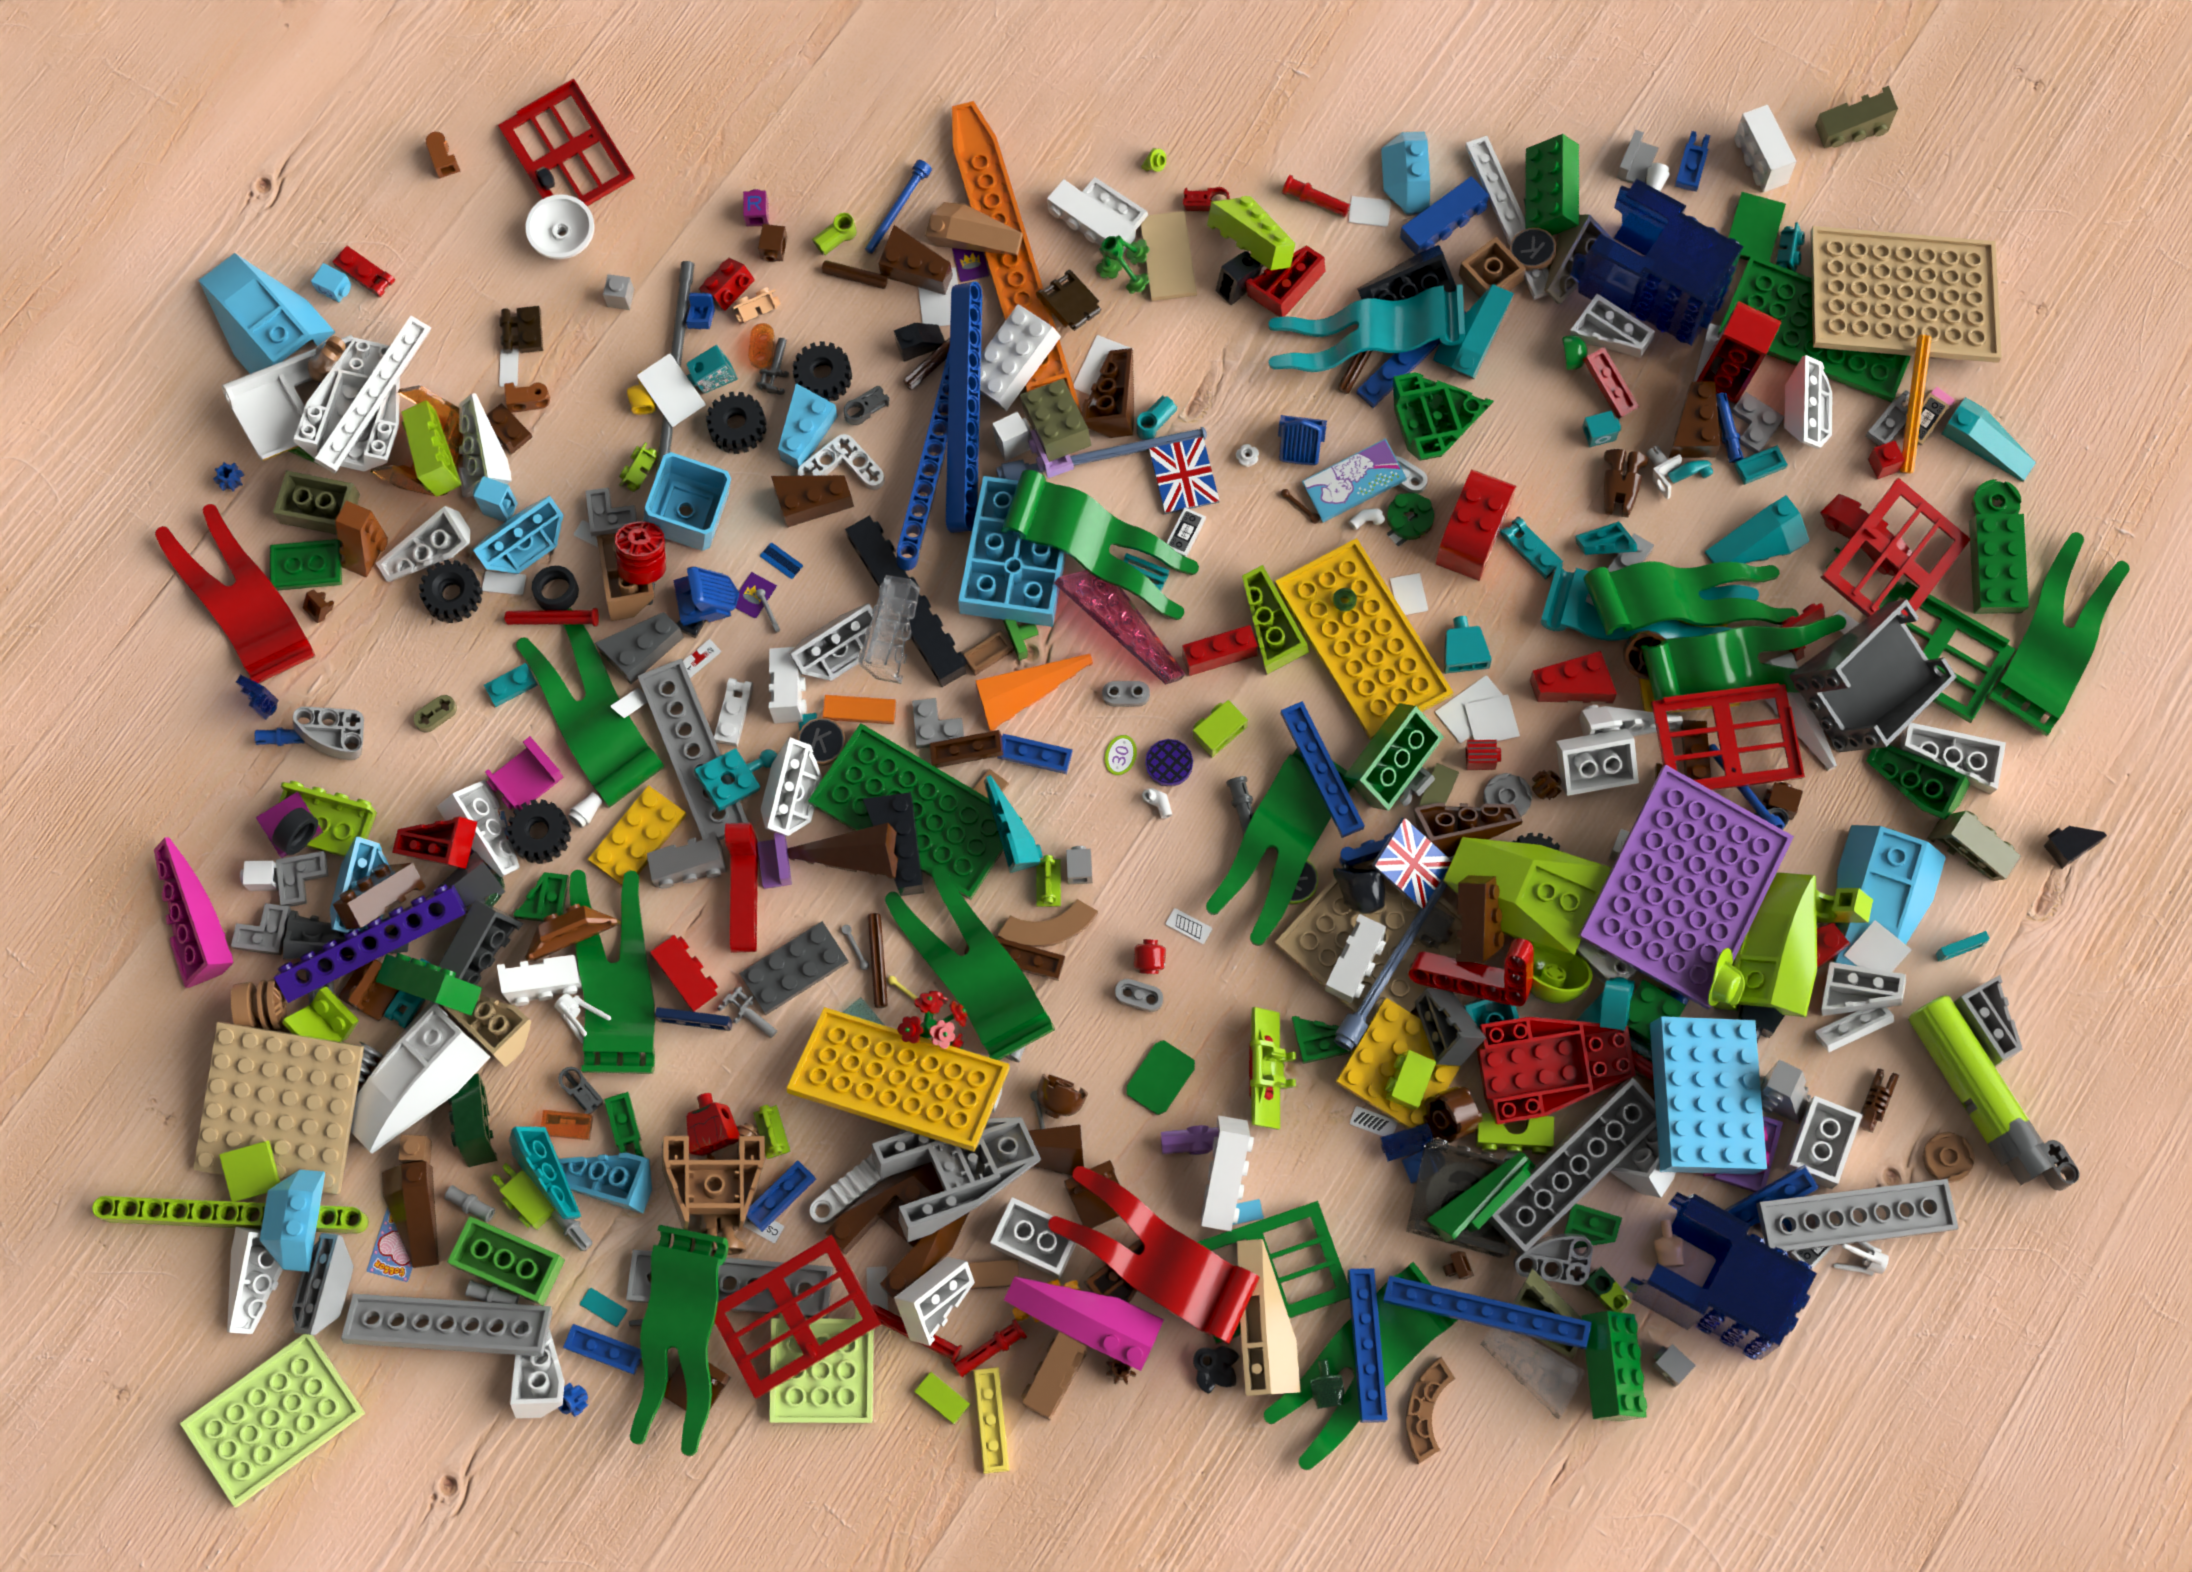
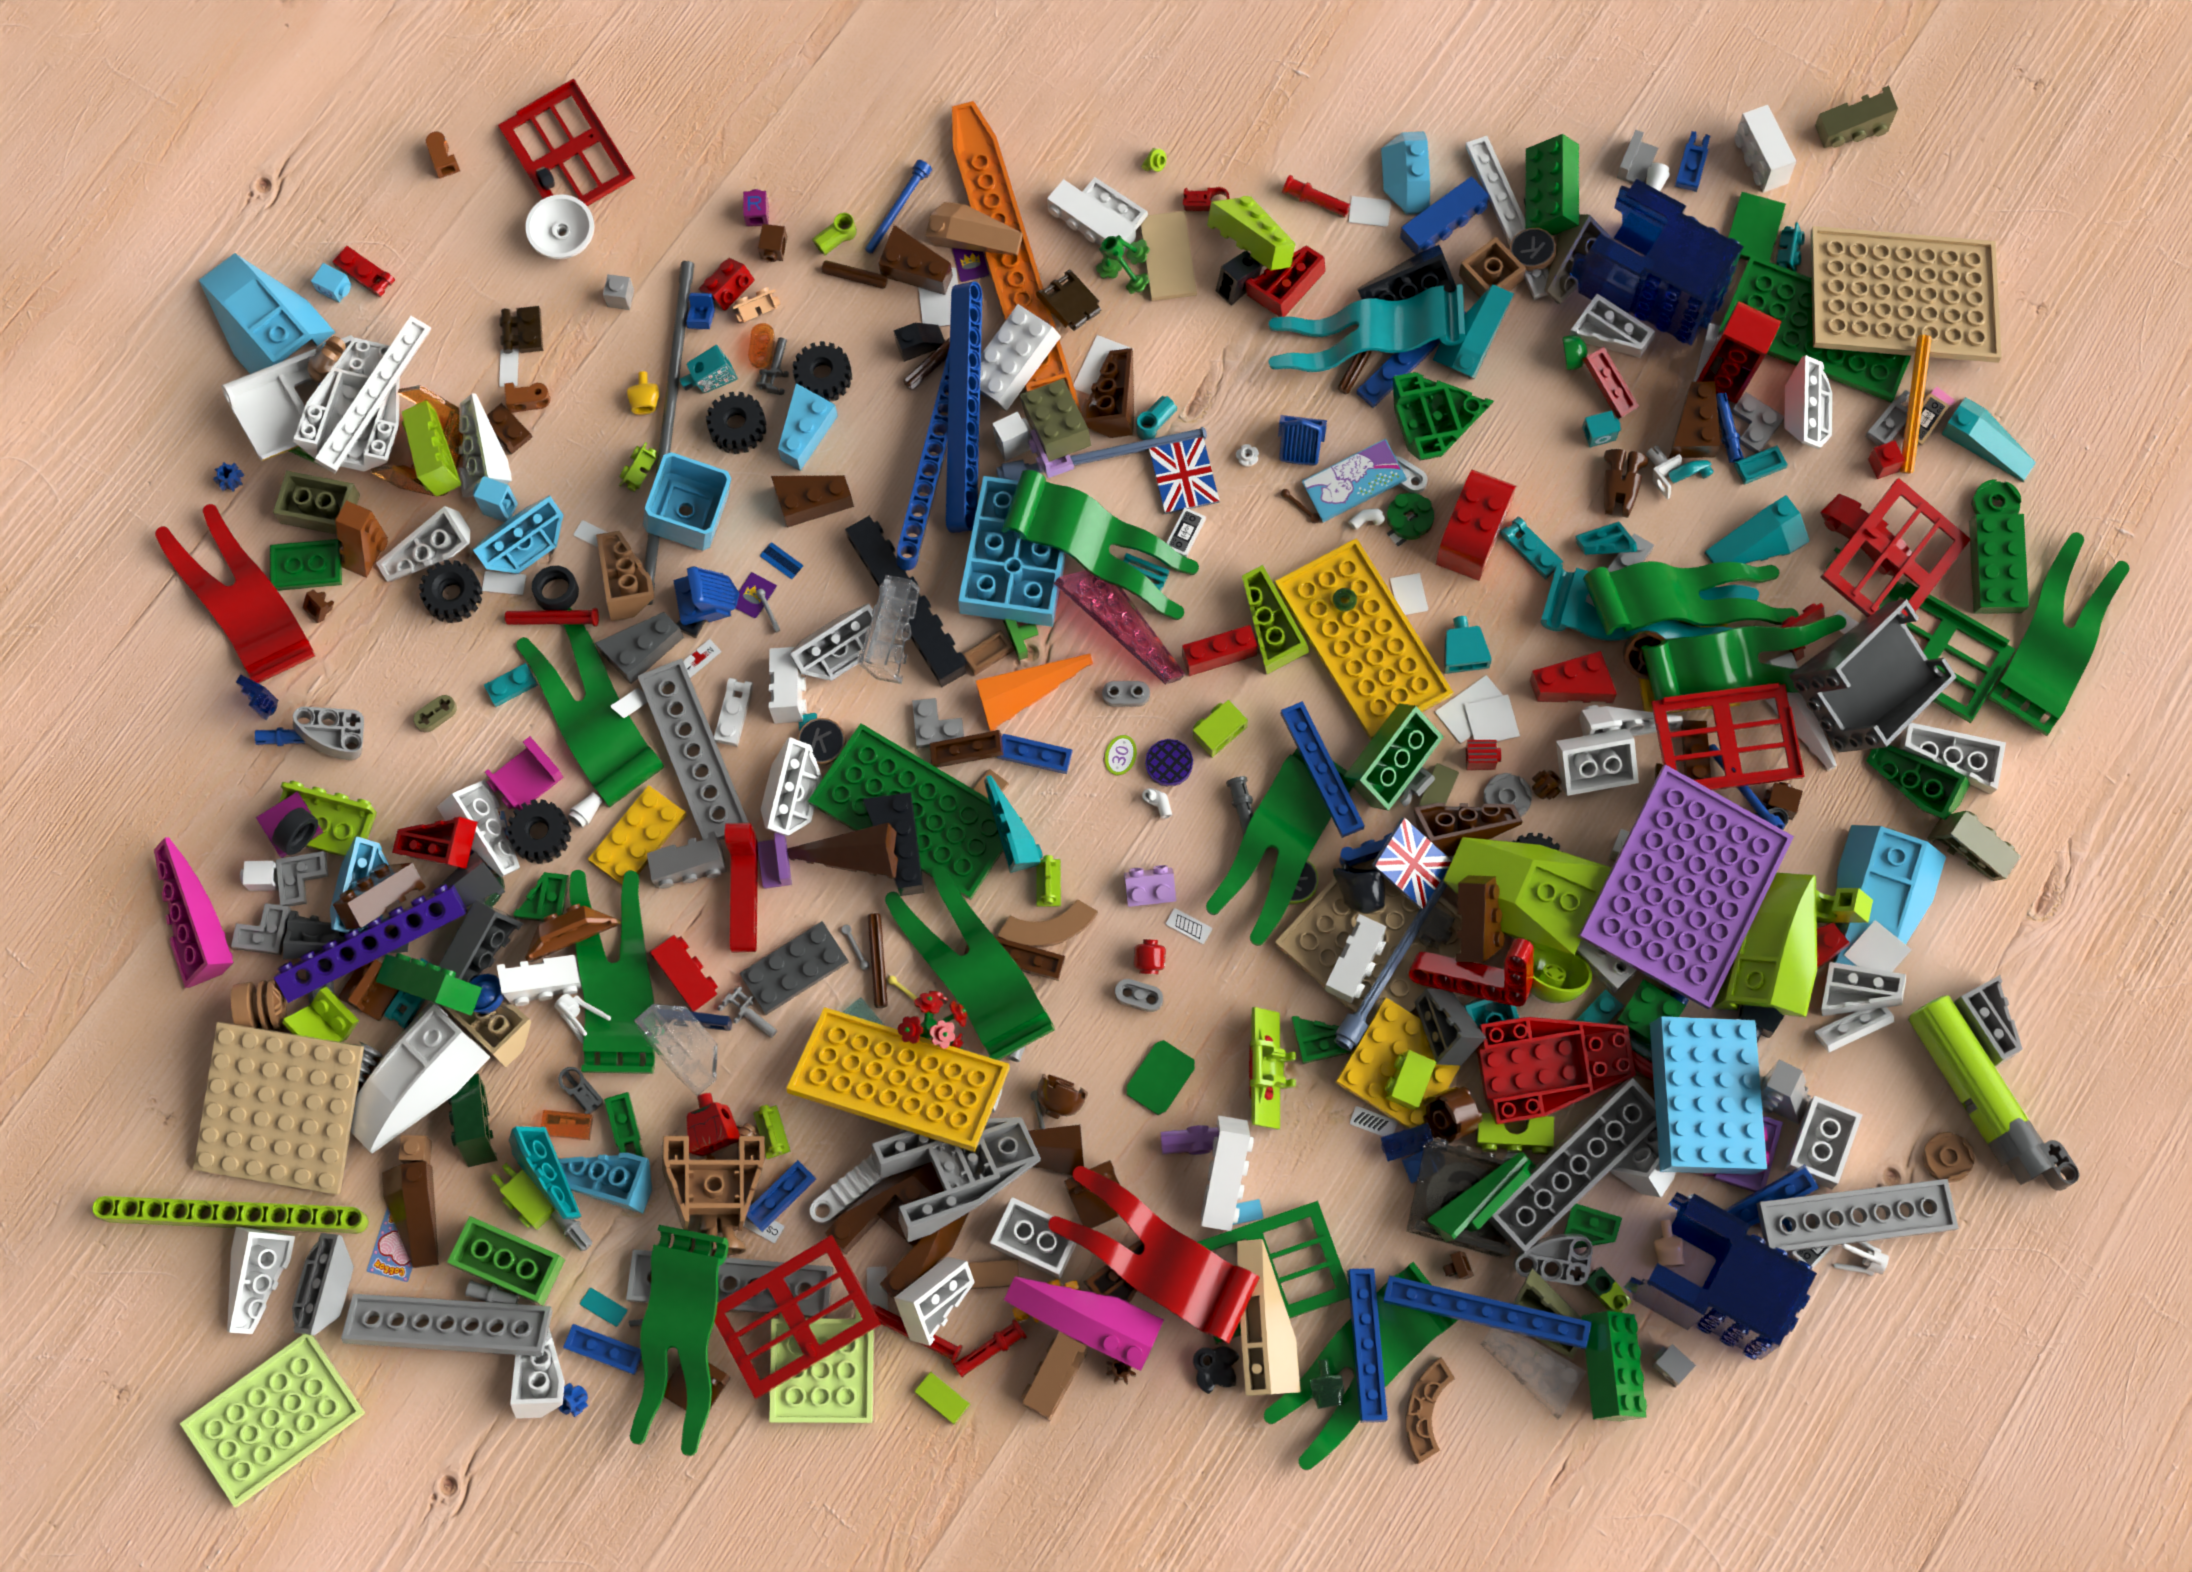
lime tile [219,1140,280,1202] -> none
medium azure wedge [260,1170,325,1272] -> none
light grey pin [444,1185,495,1223] -> none
light grey plate [586,488,637,536] -> none
red wheel [615,521,666,585] -> none
white sticker [637,353,706,427] -> none
teal plate [694,748,777,812] -> none
white beam [798,434,885,490] -> none
orange tile [823,695,897,725] -> none
dark grey piece [844,386,890,425] -> none
light yellow tile [973,1367,1010,1474] -> none
light grey brick [1066,846,1093,884] -> none
teal brick [1600,977,1635,1030] -> none
lime piece [1708,948,1745,1006] -> none
reddish brown hinge [1861,1068,1899,1133] -> none
teal tile [1935,931,1990,962] -> none
black slope [2044,826,2107,869] -> none
none -> blue hat [469,974,504,1014]
none -> clear wedge [634,1004,718,1096]
none -> lavender bracket [1124,865,1176,907]

